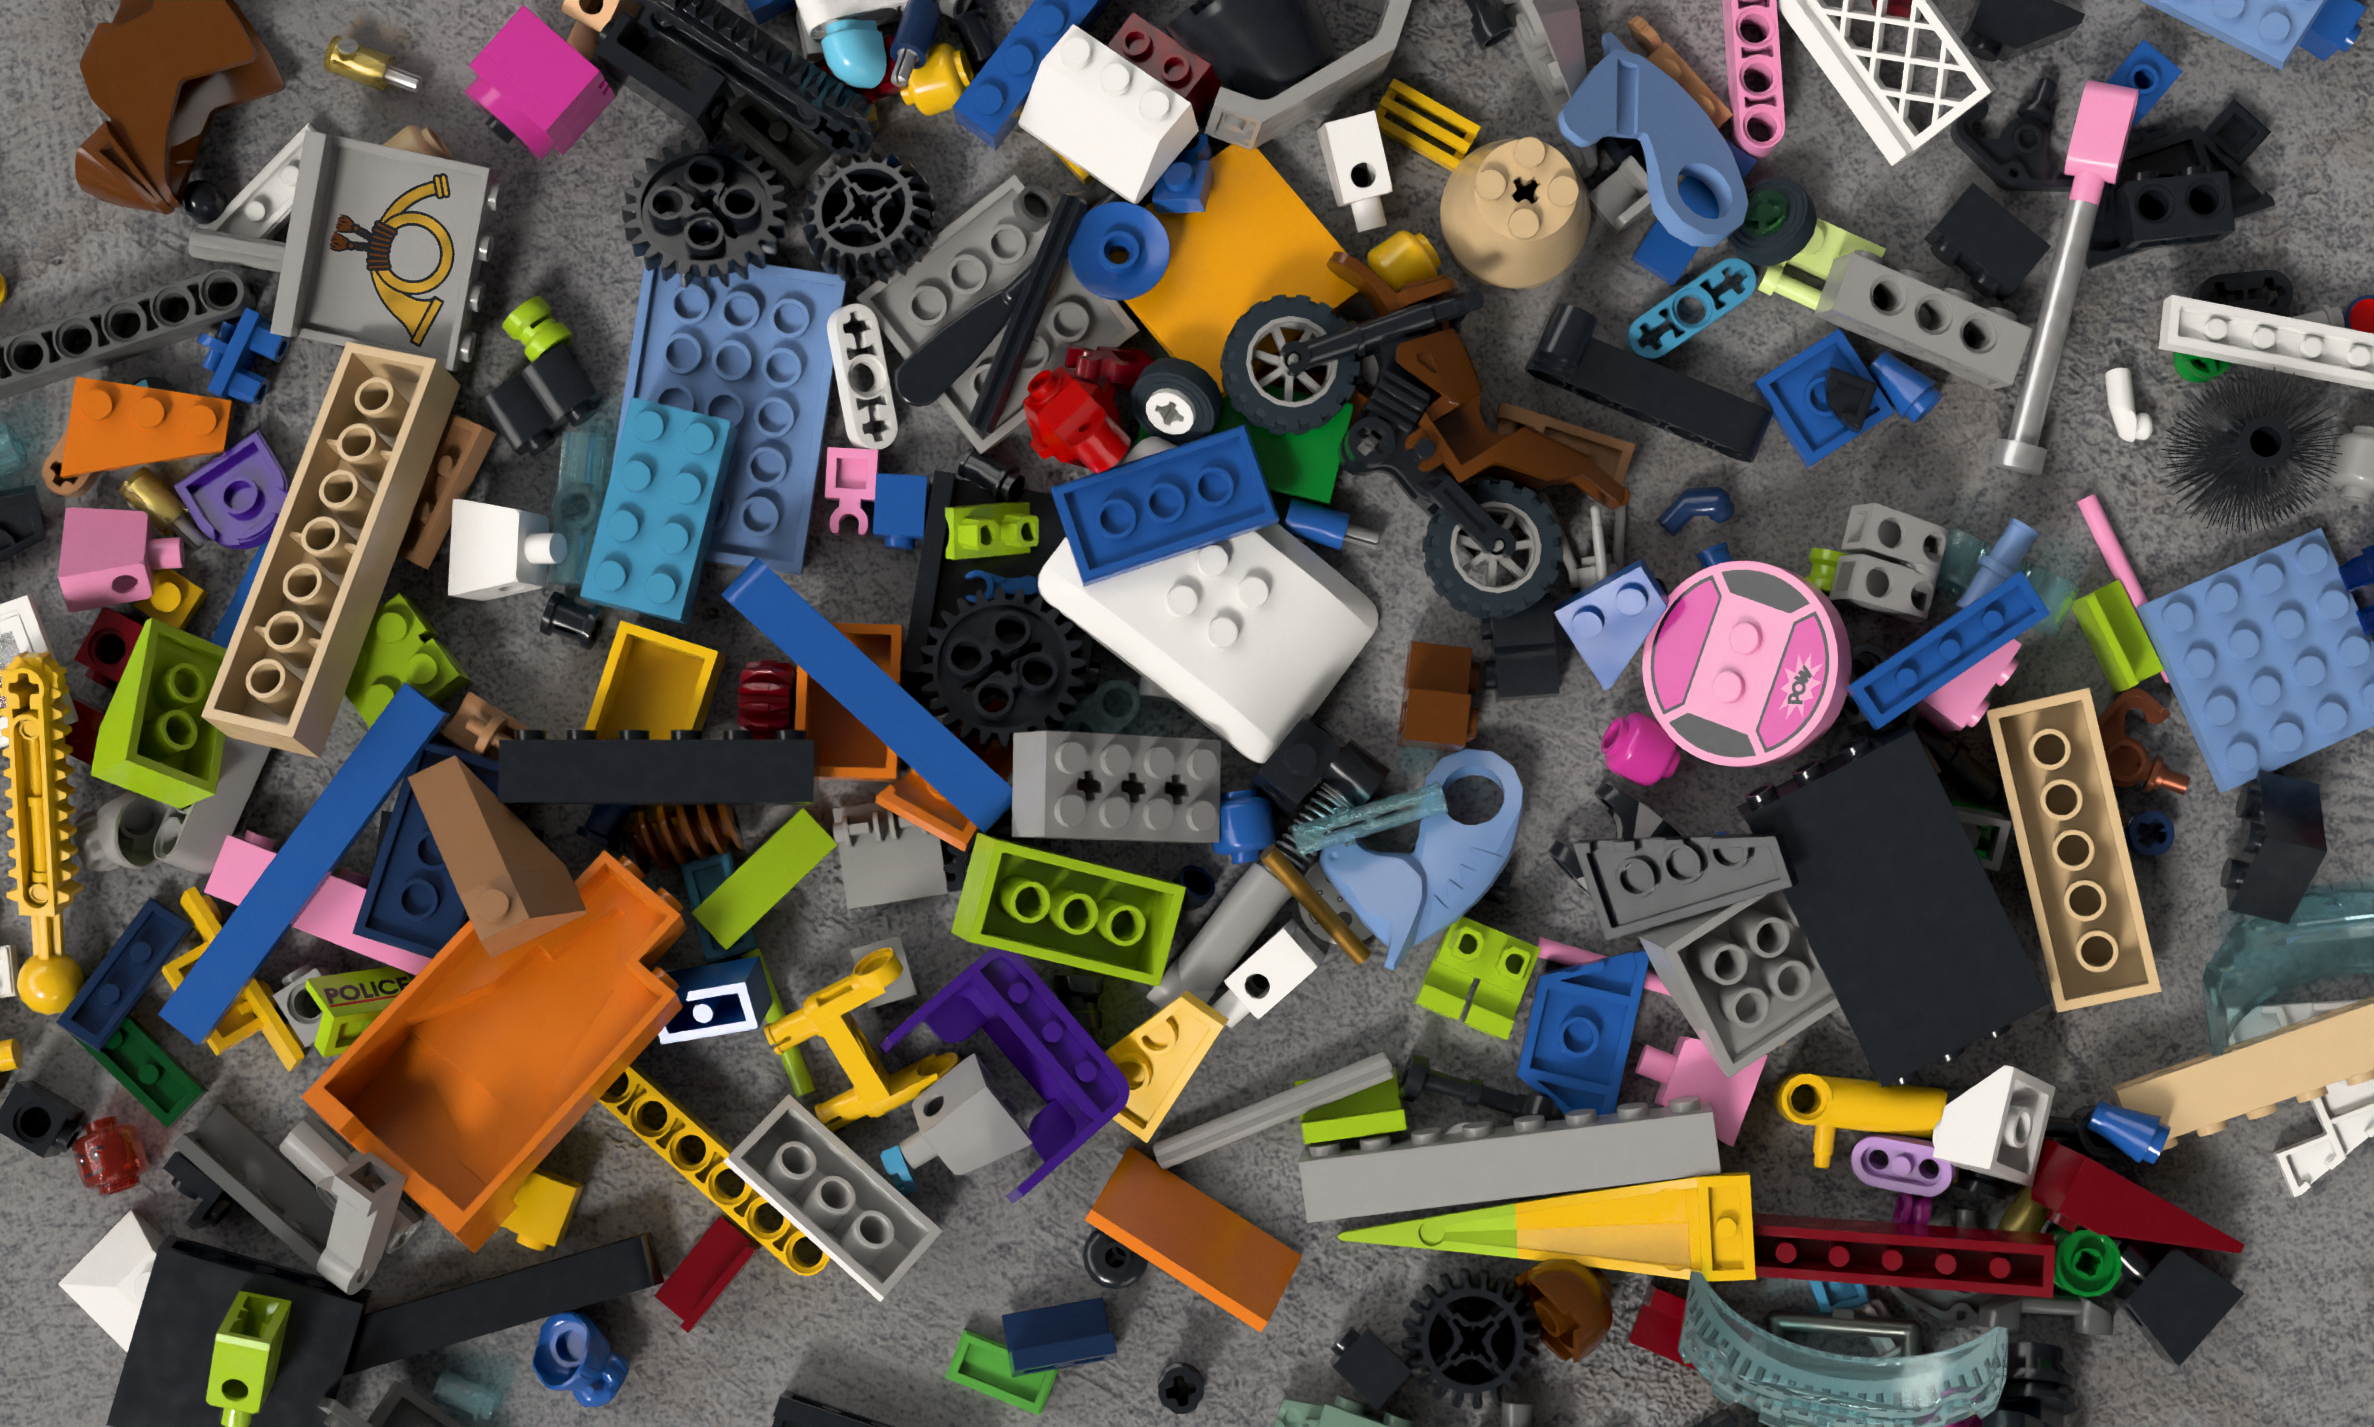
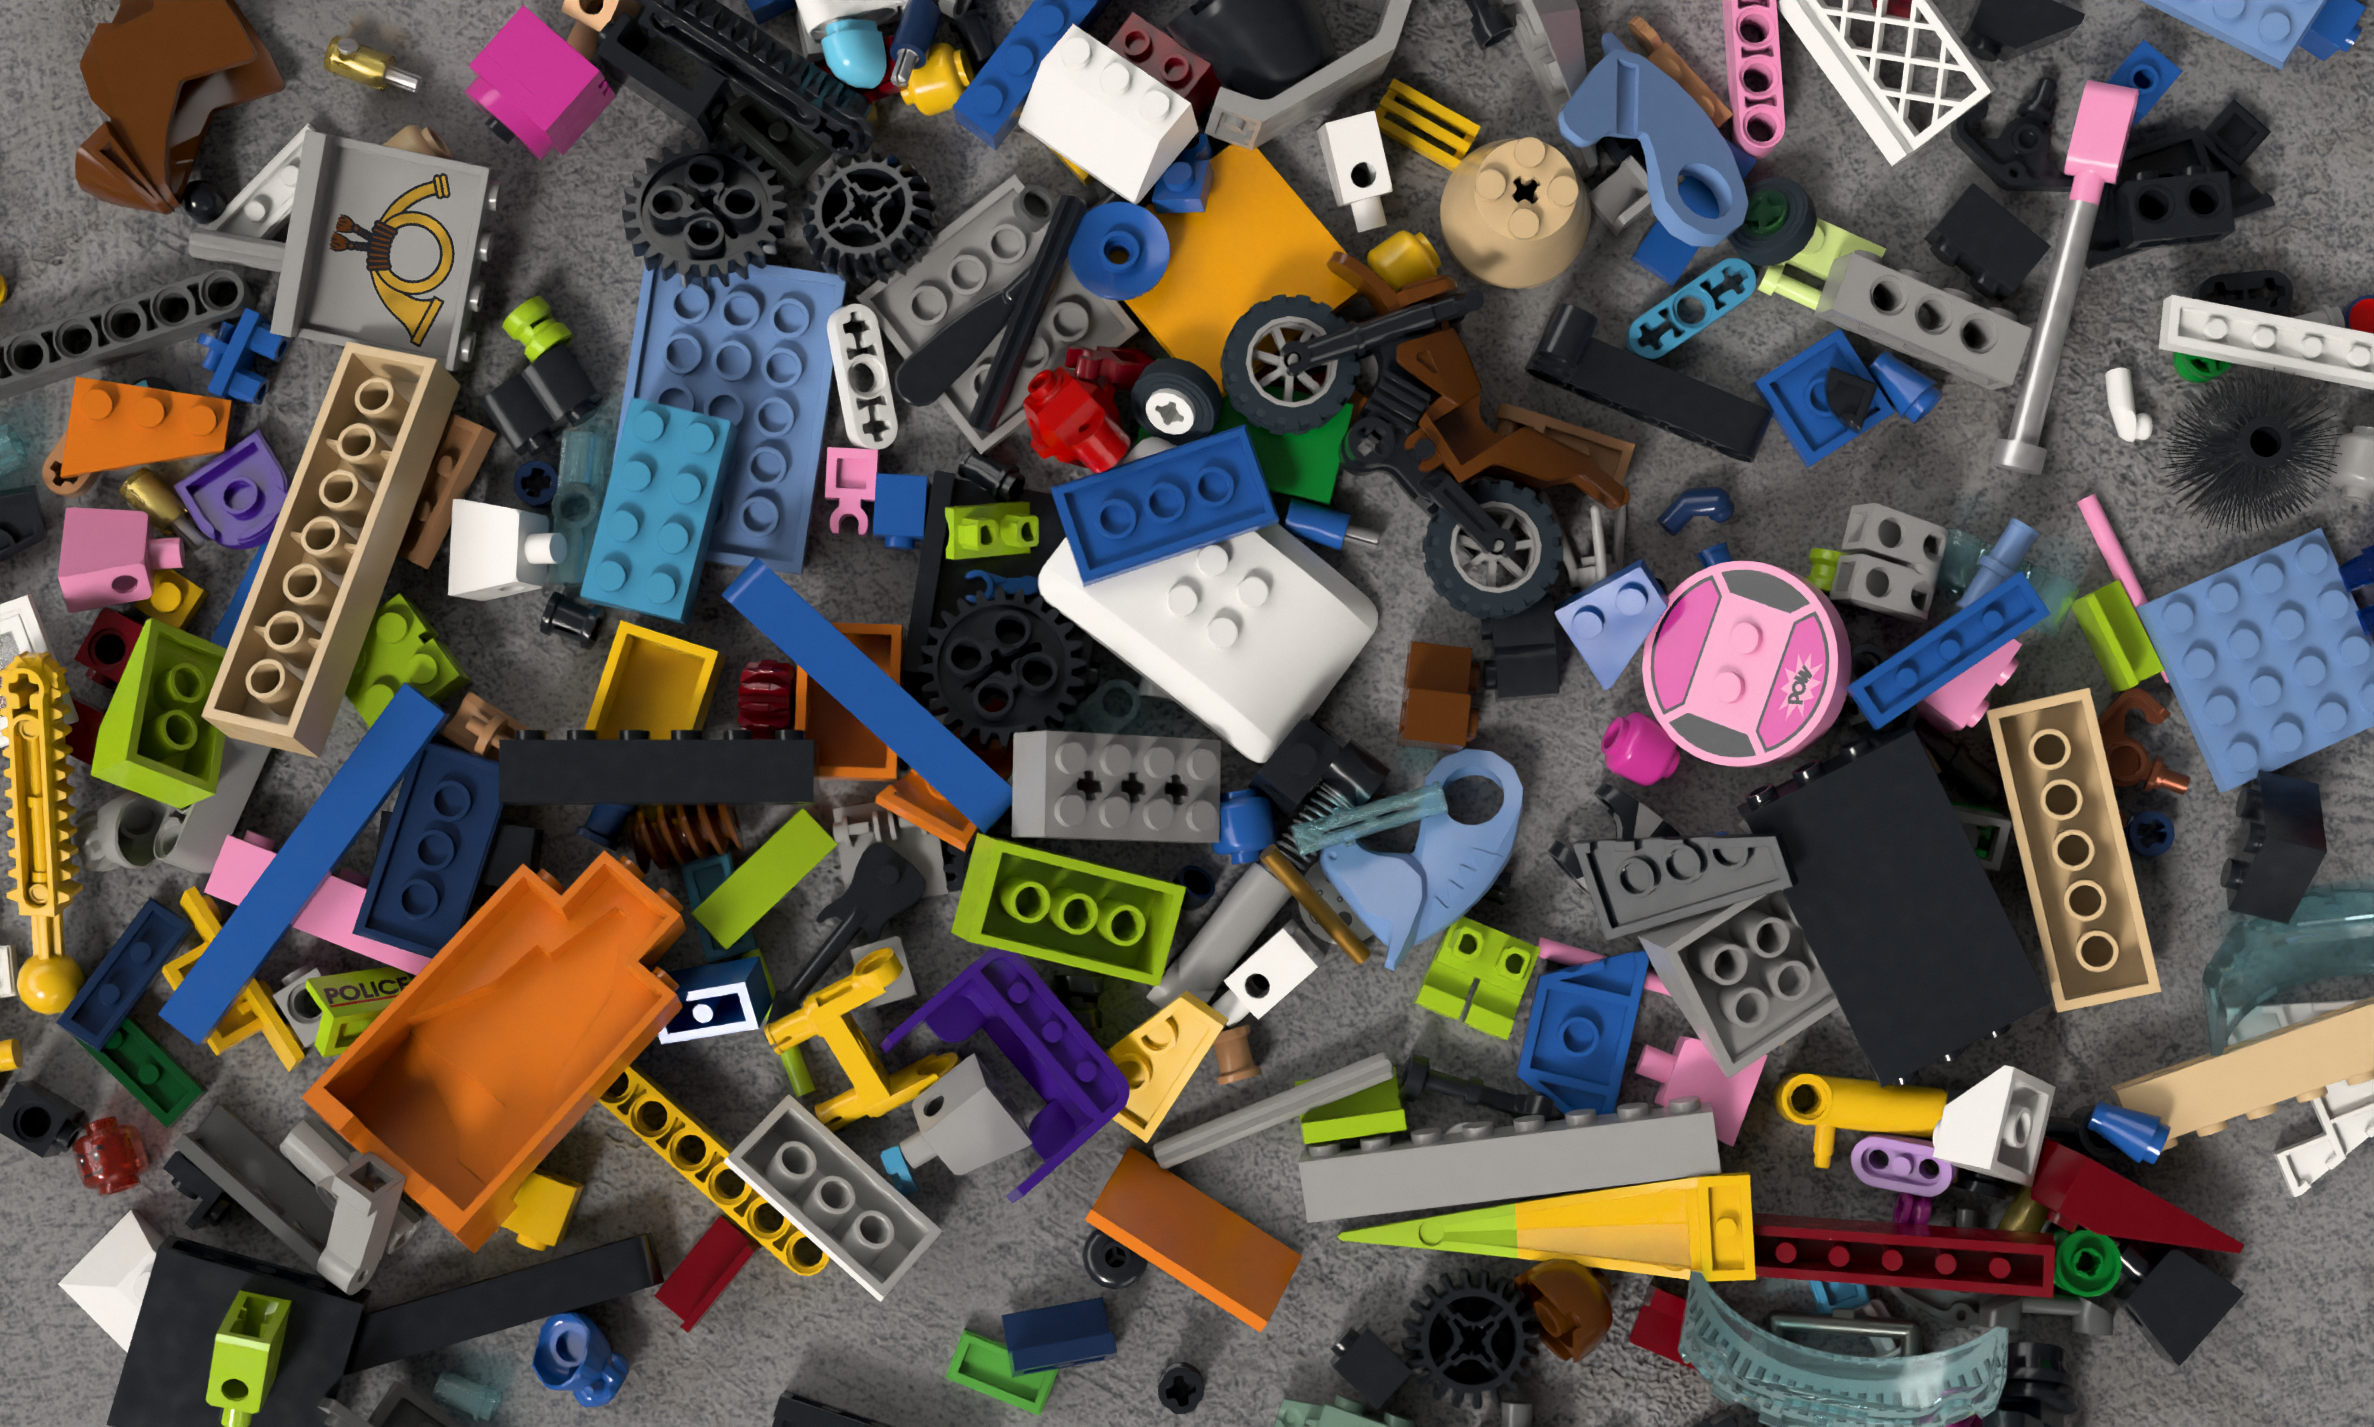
medium nougat wedge [407,755,588,959] -> none
none -> dark blue bush [513,460,563,508]
none -> black piece [765,842,926,1041]
none -> medium nougat bush [1213,1024,1262,1085]

